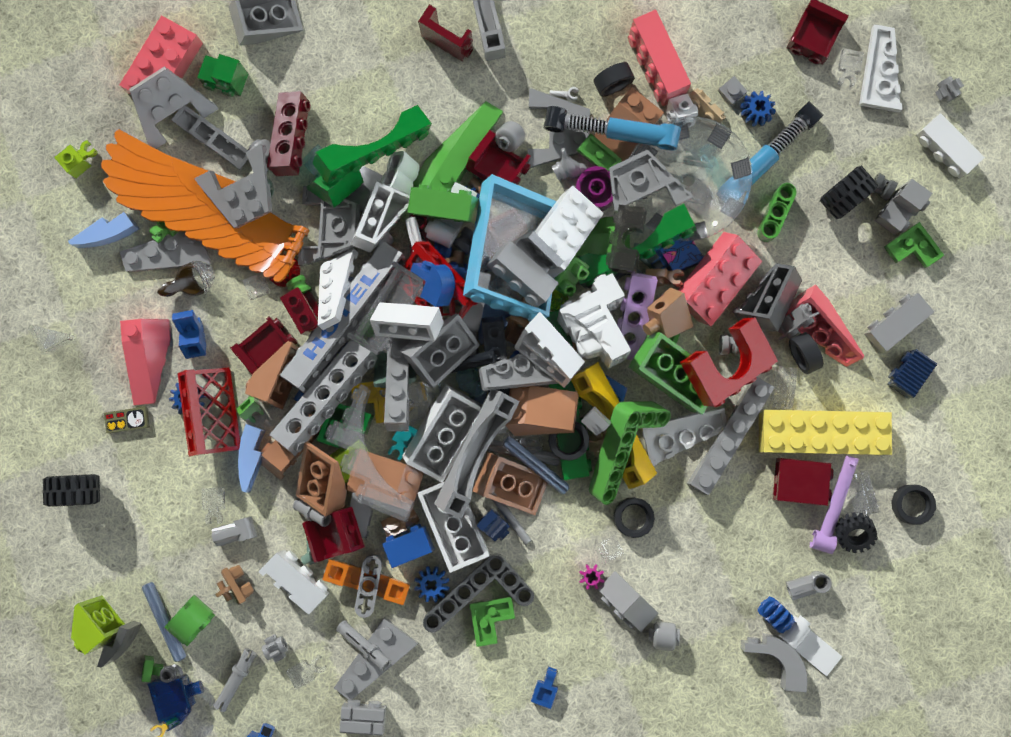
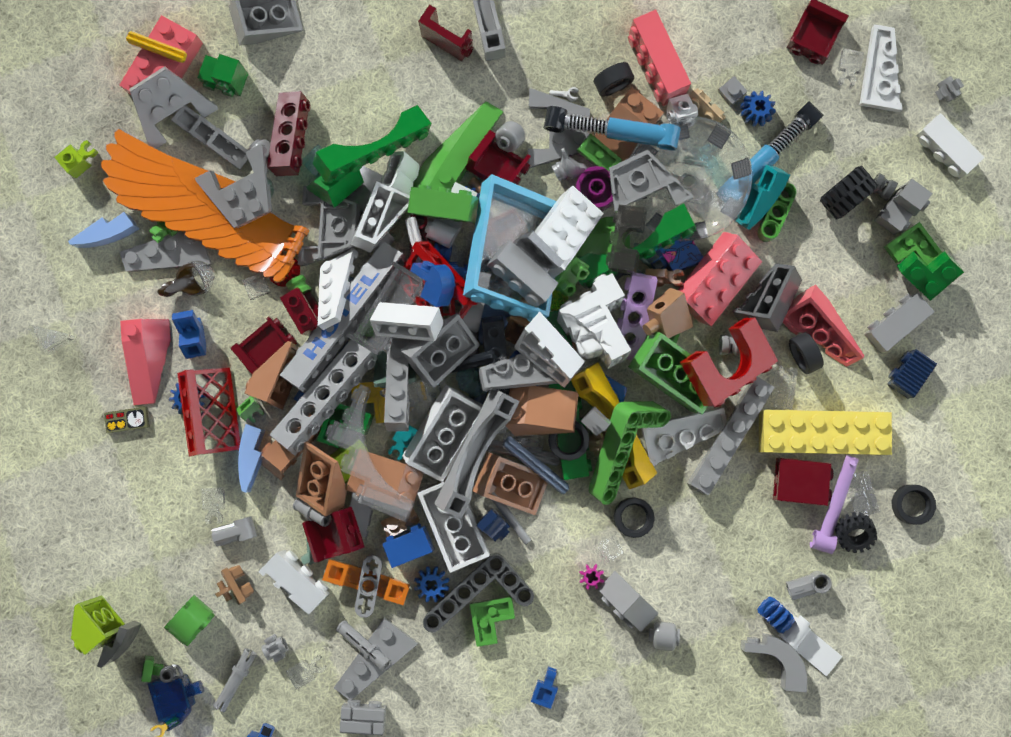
black tyre [43,474,100,507] -> none
sand blue axle [142,582,186,662] -> none
medium nougat hand [445,250,465,264] -> none
dark grey wheel [453,227,474,255] -> none
light grey hinge [778,303,819,340] -> none
none -> yellow axle [126,31,187,63]
none -> teal slope [736,165,790,229]
none -> green brick [897,251,964,301]

